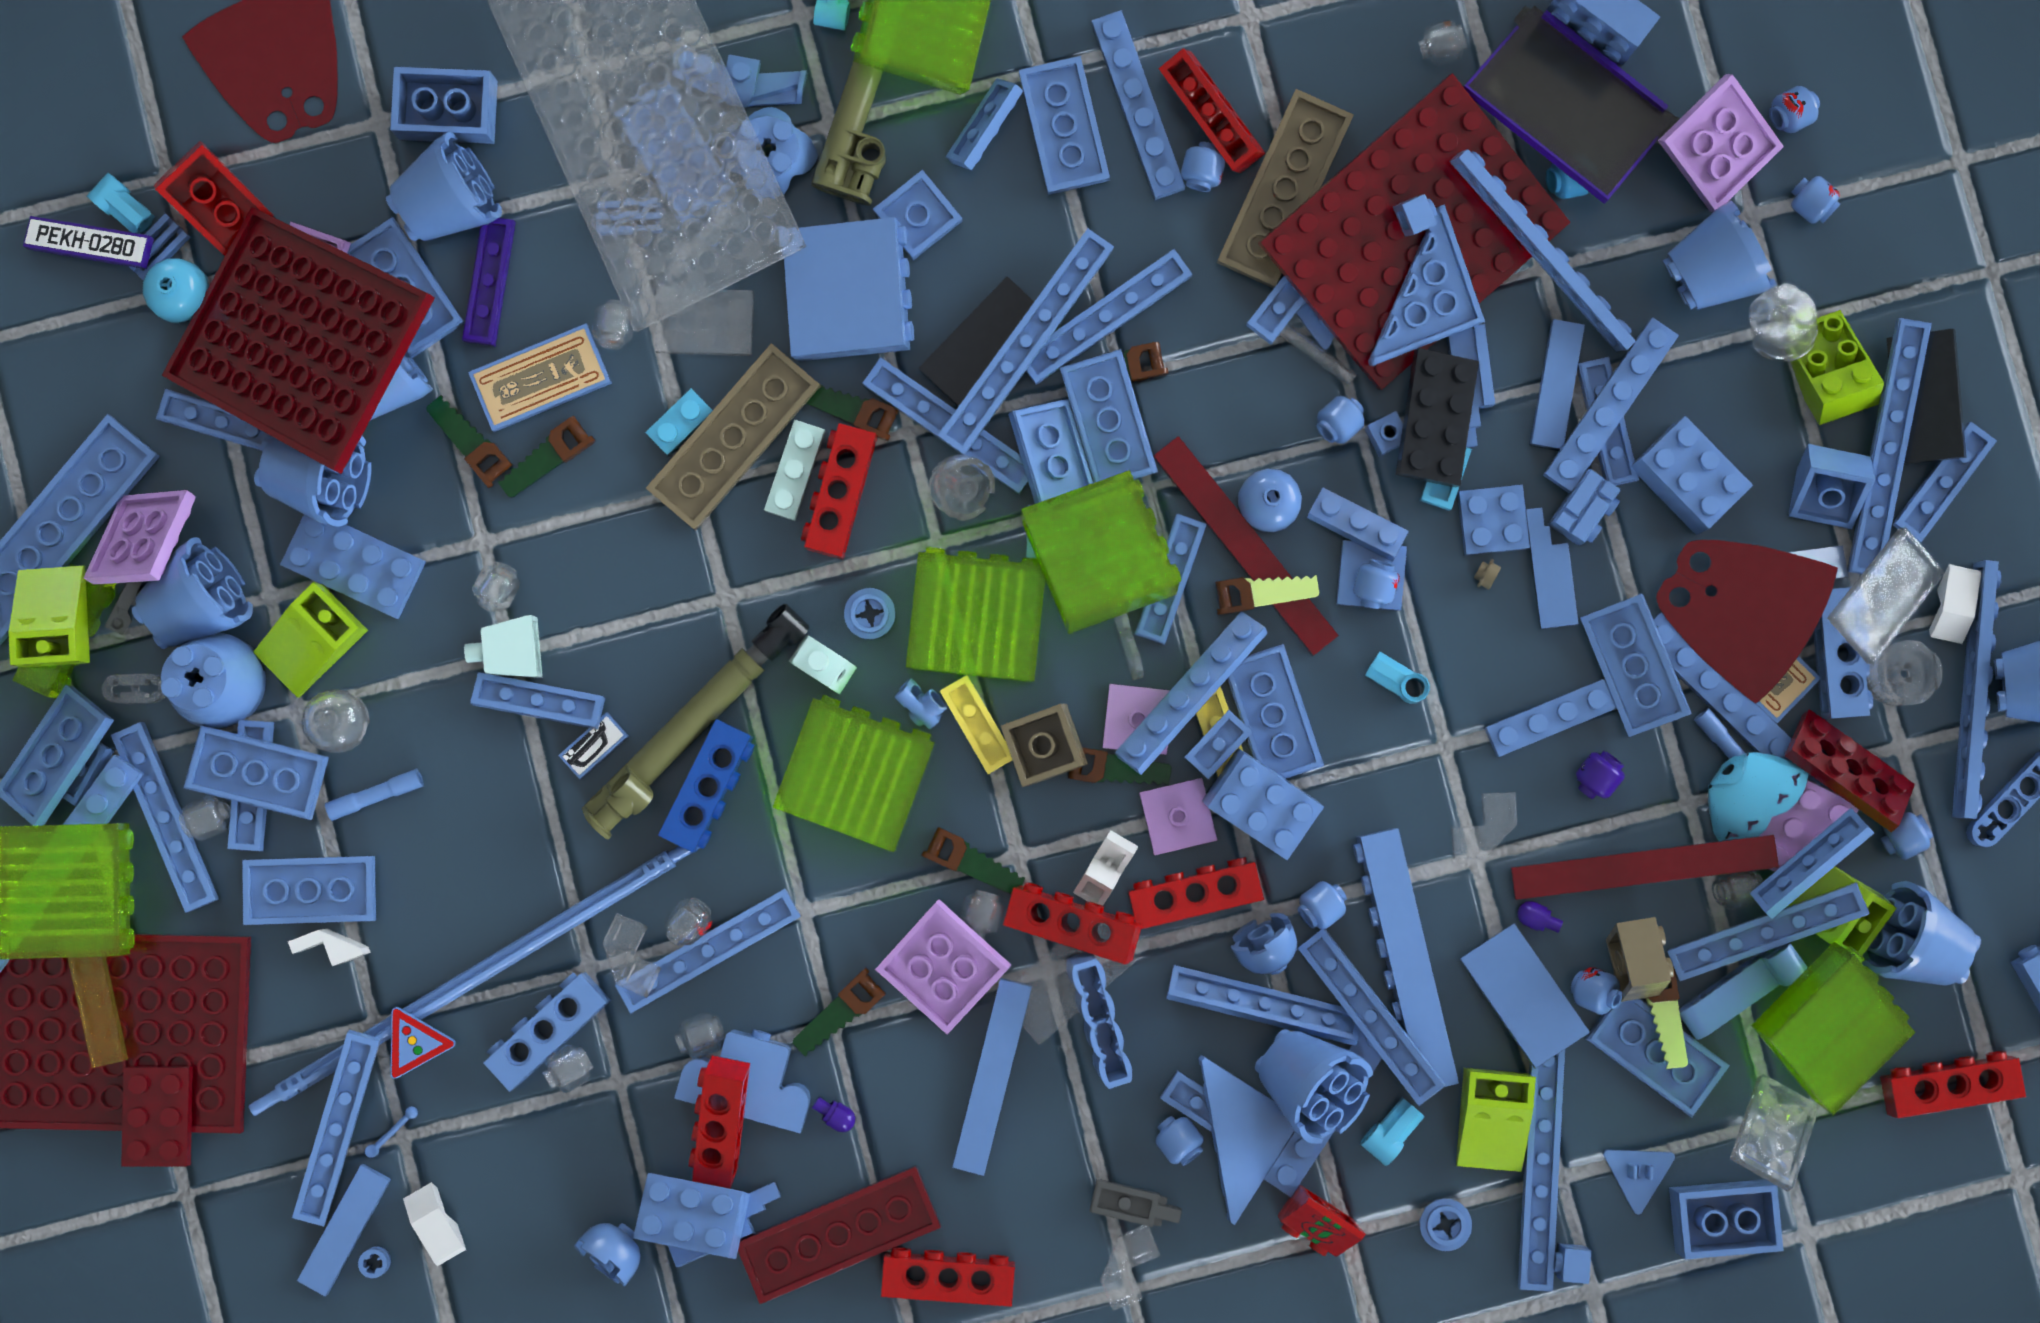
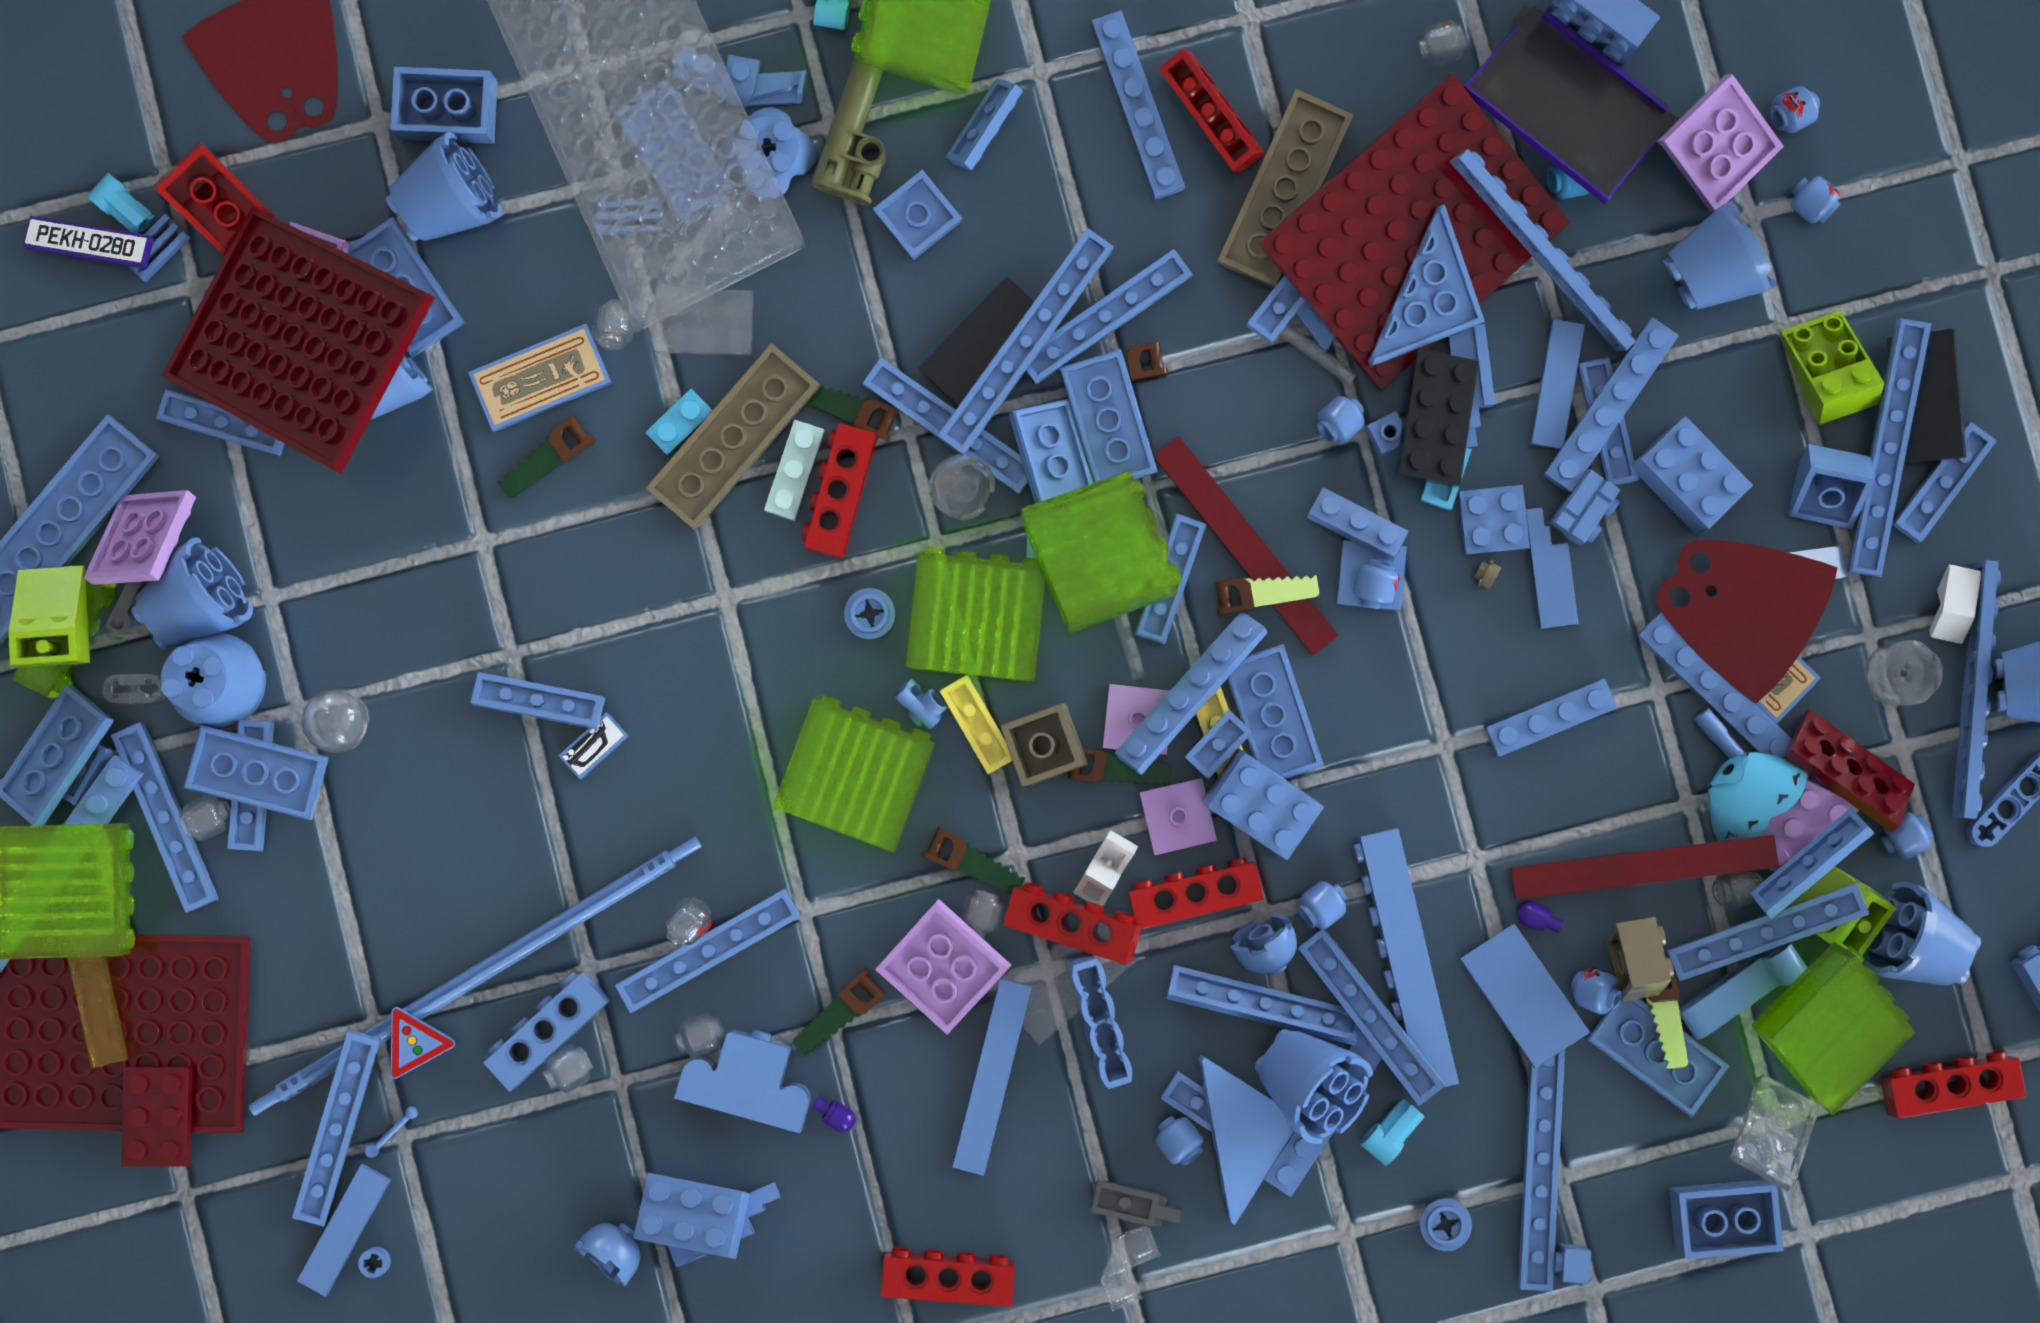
medium azure cylinder [143,259,209,324] -> none
medium blue plate [242,856,376,925] -> none
lime slope [253,582,368,698] -> none
medium blue cone [254,436,371,527] -> none
medium blue plate [280,515,426,619] -> none
white slope [288,928,371,966] -> none
medium blue piece [325,769,424,821] -> none
white slope [403,1182,466,1266] -> none
piece [426,395,512,488] -> none
dark purple tile [462,218,516,347] -> none
light aqua torso [464,615,543,678] -> none
clear head [472,561,521,612] -> none
olive piece [582,603,809,840] -> none
clear tile [602,913,661,998] -> none
blue brick [658,719,755,853] -> none
red brick [688,1055,750,1189] -> none
dark red plate [738,1165,941,1304] -> none
medium blue brick [782,217,914,362] -> none
light aqua torso [789,635,857,694] -> none
medium blue plate [1019,56,1110,195] -> none
medium blue head [1181,142,1226,192] -> none
medium blue cylinder [1238,468,1302,533] -> none
red slope [1278,1185,1366,1257] -> none
medium azure piece [1365,651,1430,704] -> none
medium blue plate [1393,194,1437,237] -> none
clear tile [1451,792,1517,860] -> none
lime slope [1456,1068,1536,1172] -> none
dark purple head [1576,750,1625,799] -> none
medium blue plate [1580,593,1691,737] -> none
medium blue piece [1603,1149,1675,1215] -> none
clear brick [1749,283,1818,361] -> none
medium blue brick [1813,587,1873,719] -> none
clear tile [1827,527,1945,664] -> none

